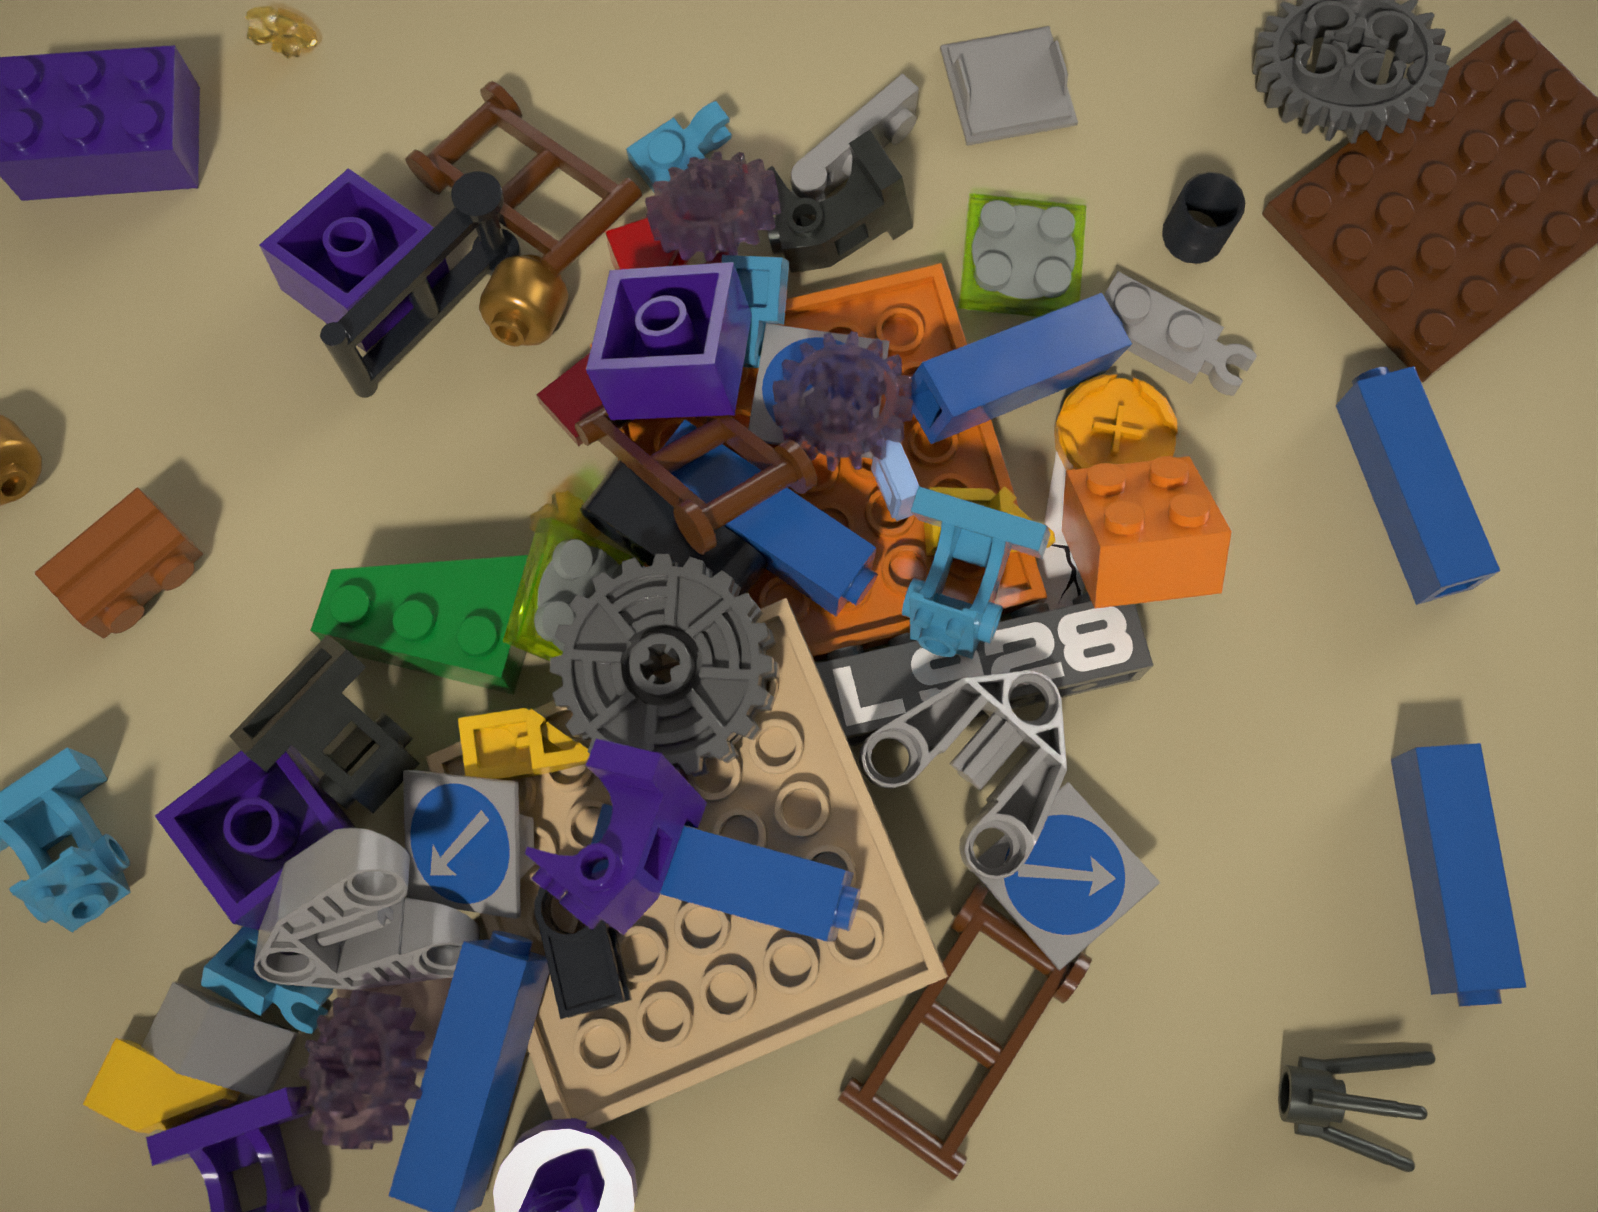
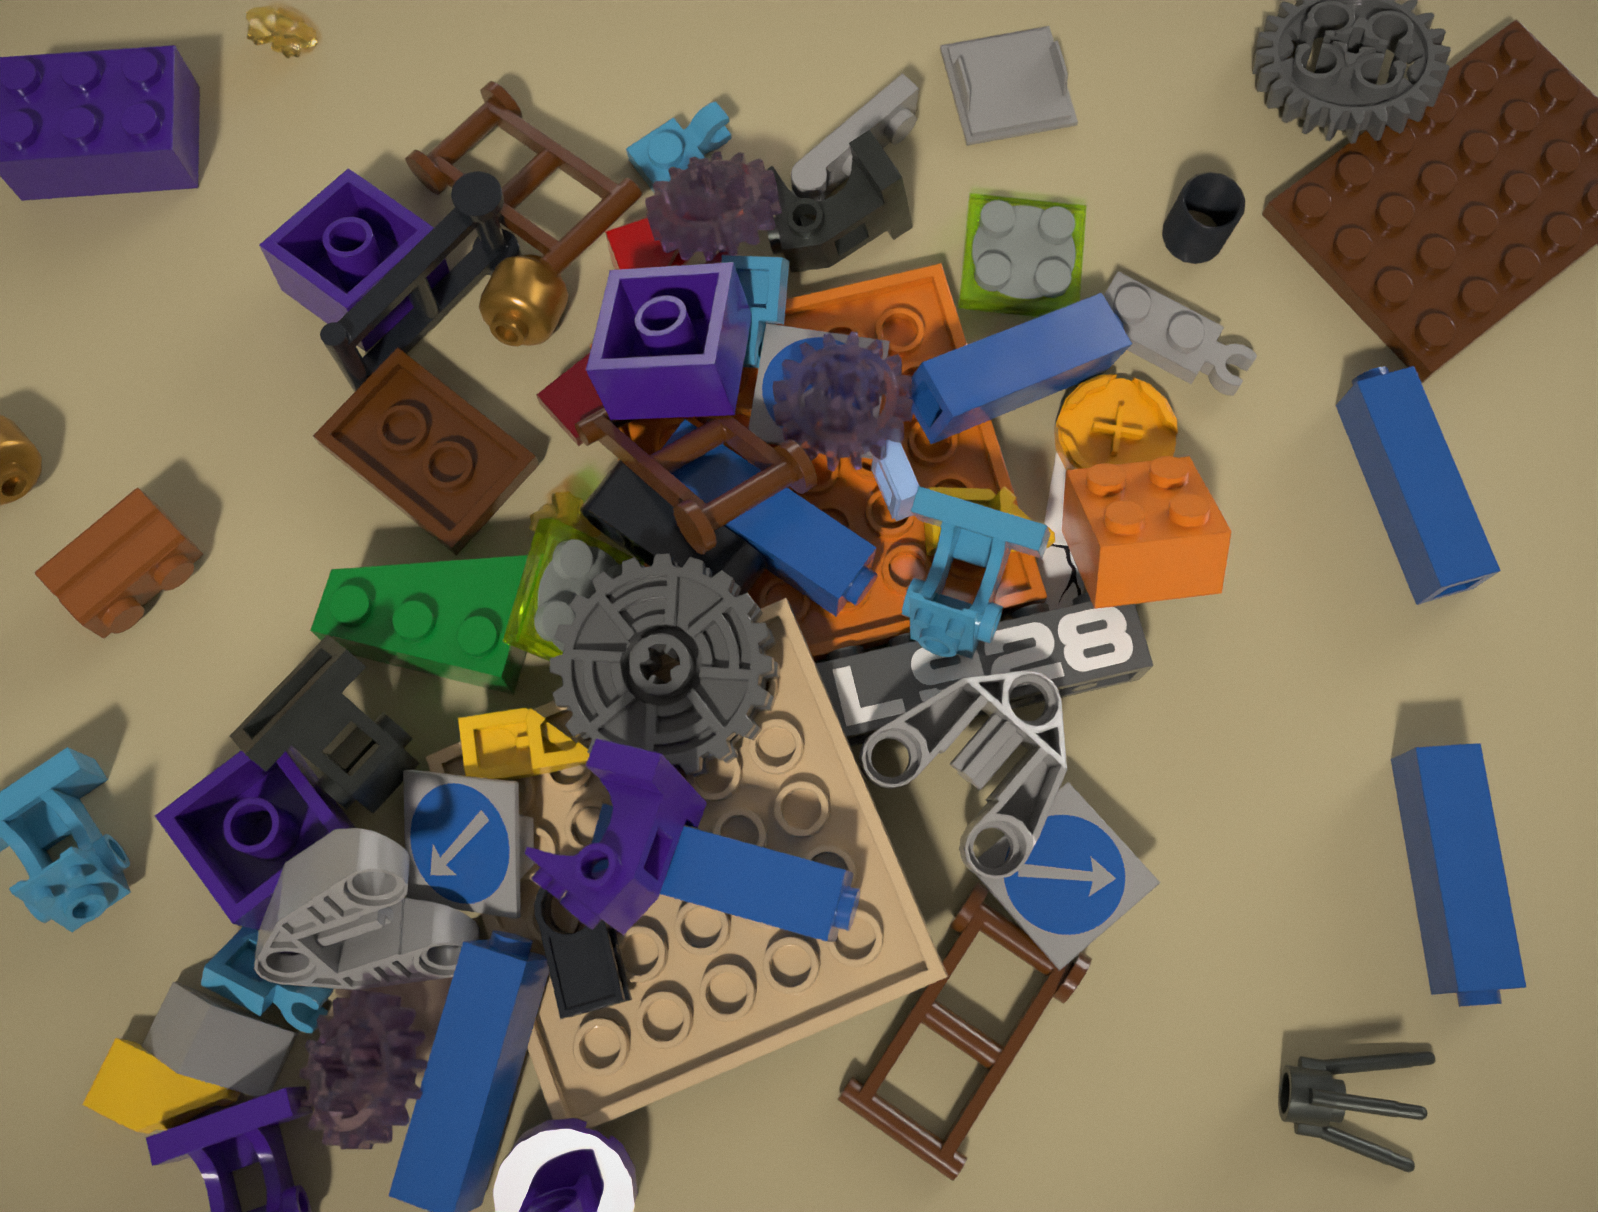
none -> reddish brown plate [313,347,539,556]

